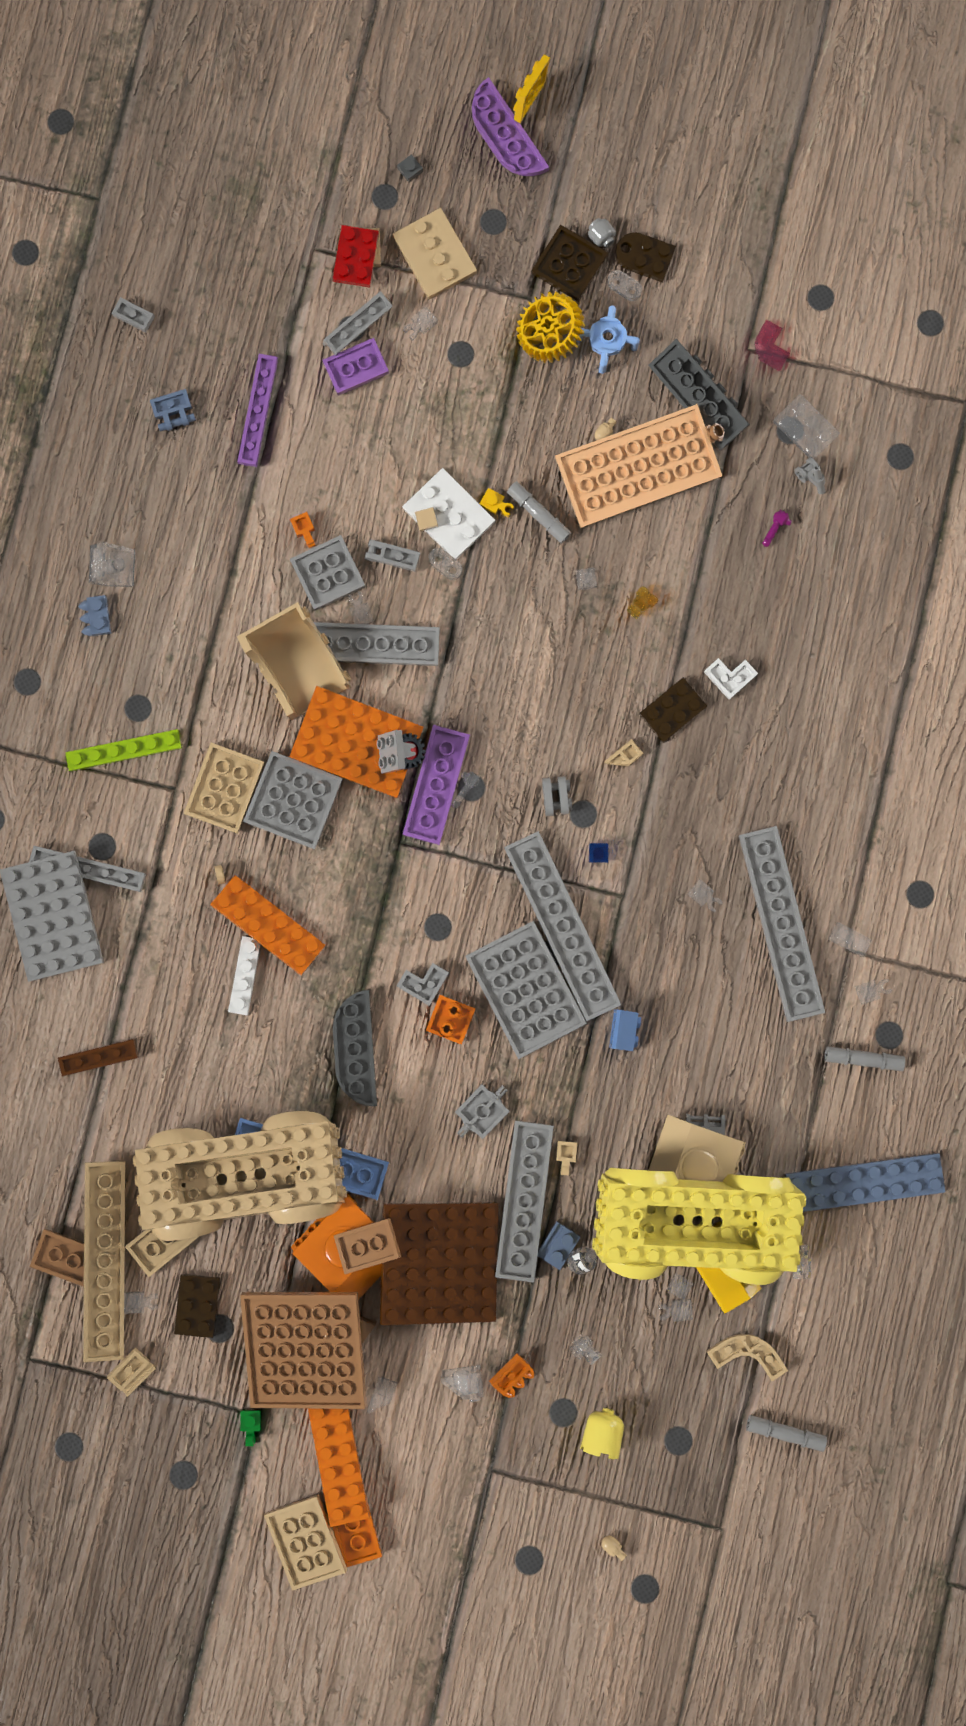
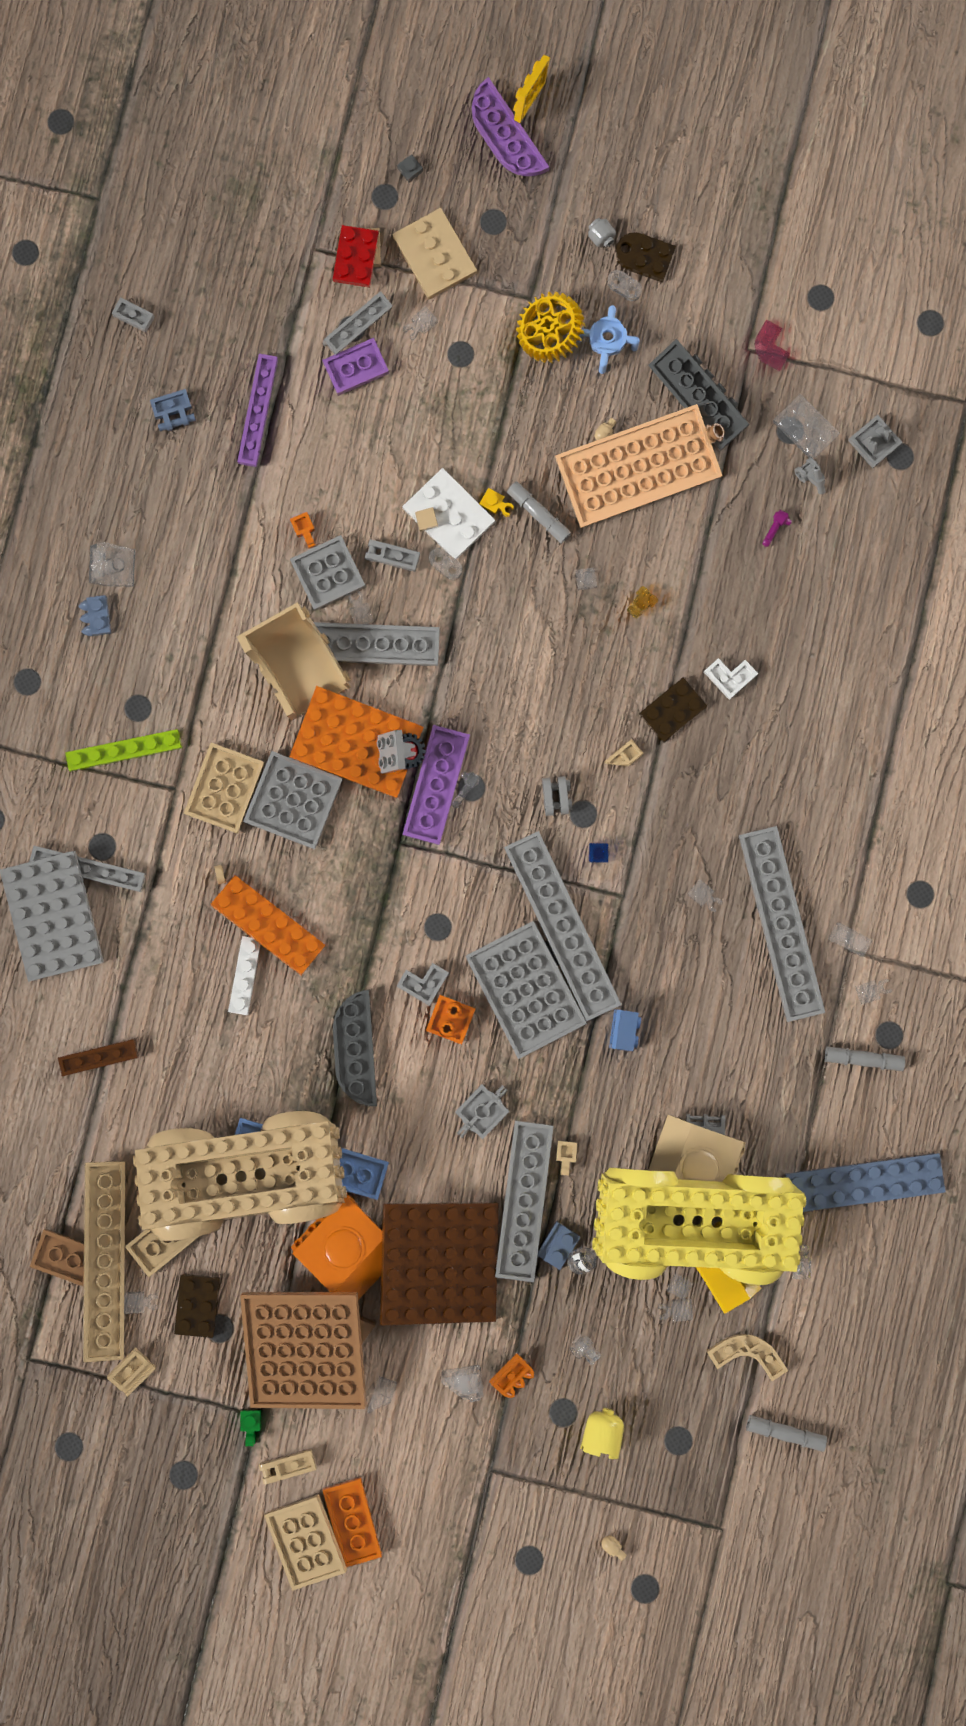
orange plate [308,1408,370,1527] -> none
medium nougat plate [334,1218,401,1274] -> none
dark brown plate [531,224,608,302] -> none
none -> tan plate [258,1449,317,1484]
none -> light grey plate [848,415,903,468]

